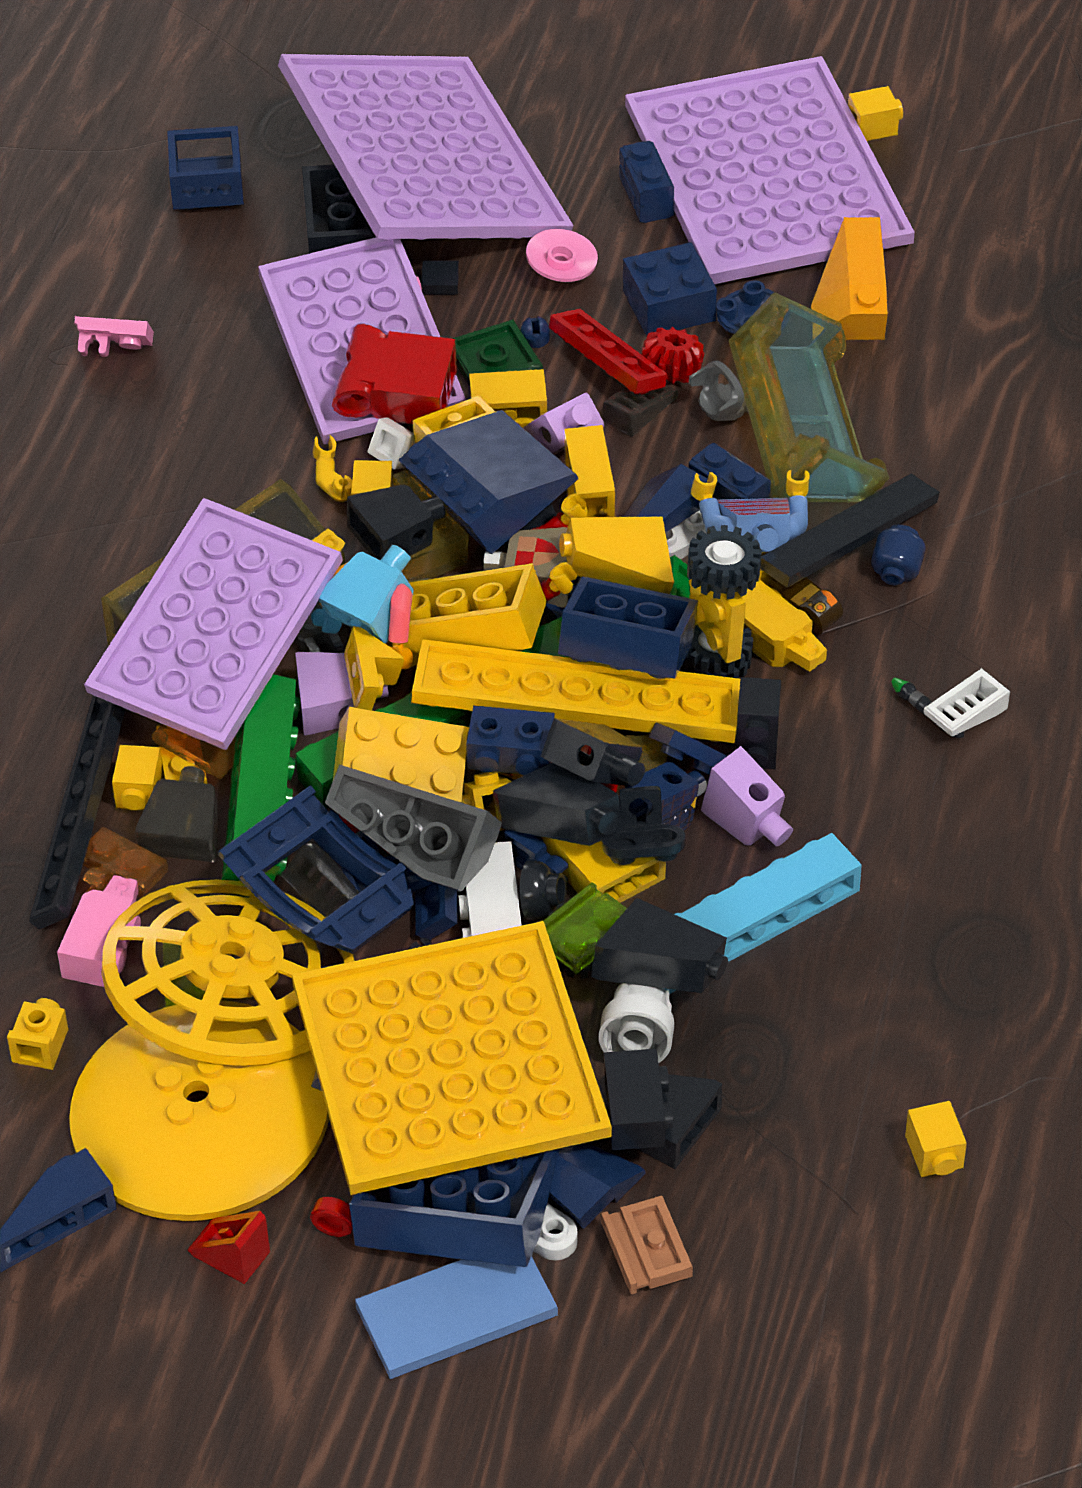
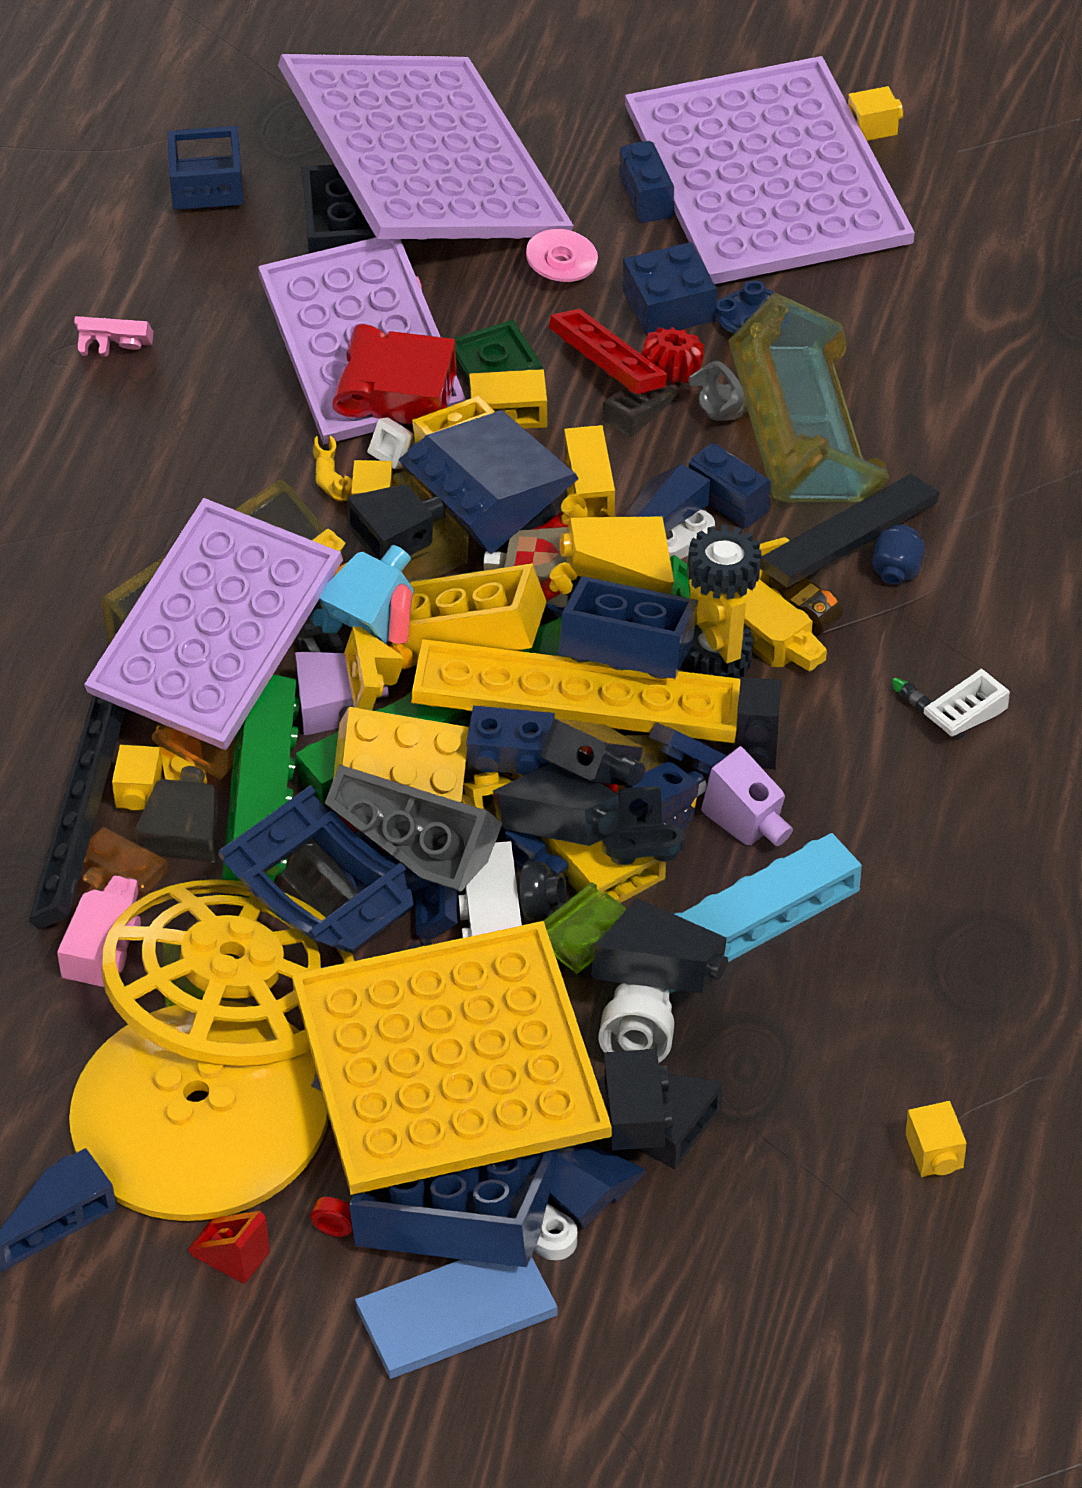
yellow brick [7,998,68,1070] -> none
black tile [421,261,459,295] -> none
dark blue hinge [520,316,550,348] -> none
lavender torso [523,392,604,455] -> none
nougat plate [601,1196,693,1294] -> none
medium blue torso [691,470,810,552] -> none
light orange wedge [811,217,888,340] -> none

